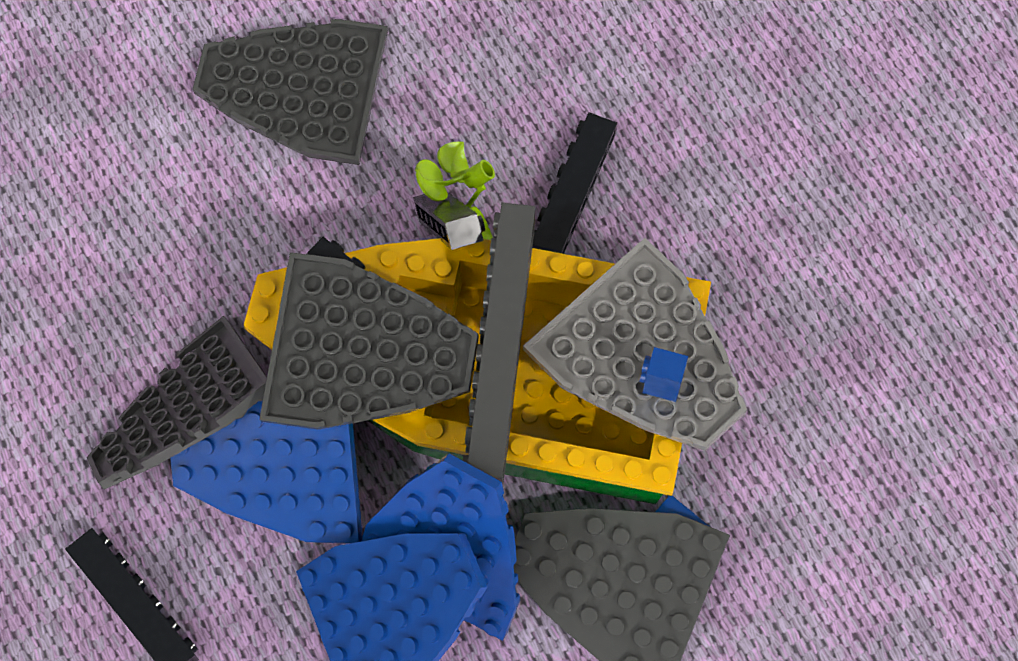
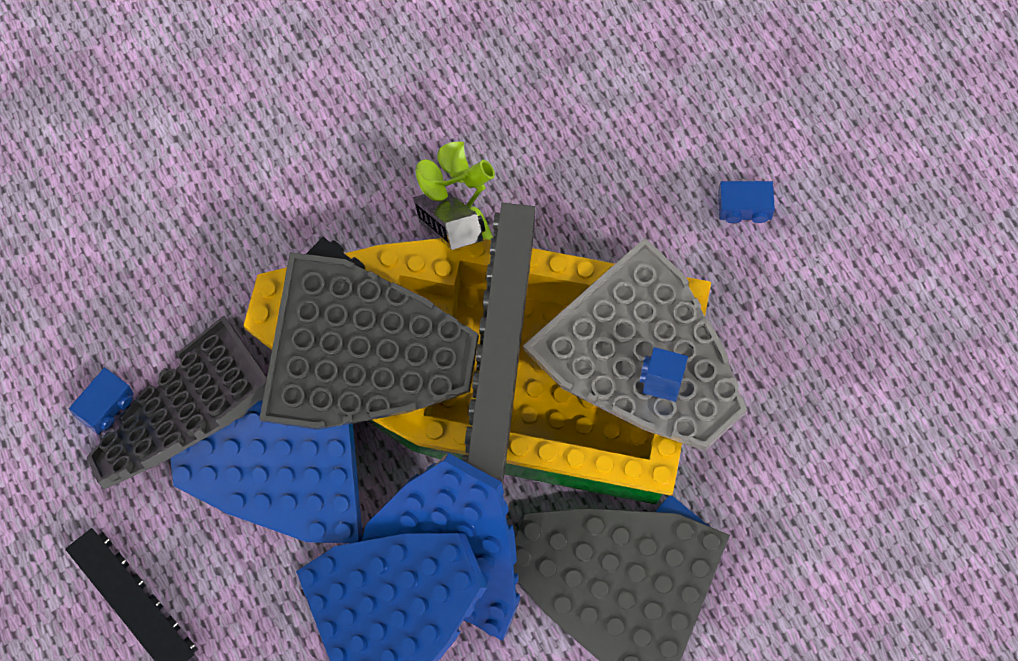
dark grey wing [193,19,388,165] -> none
black brick [532,112,617,254] -> none
none -> blue brick [68,367,134,435]
none -> blue brick [718,181,775,223]

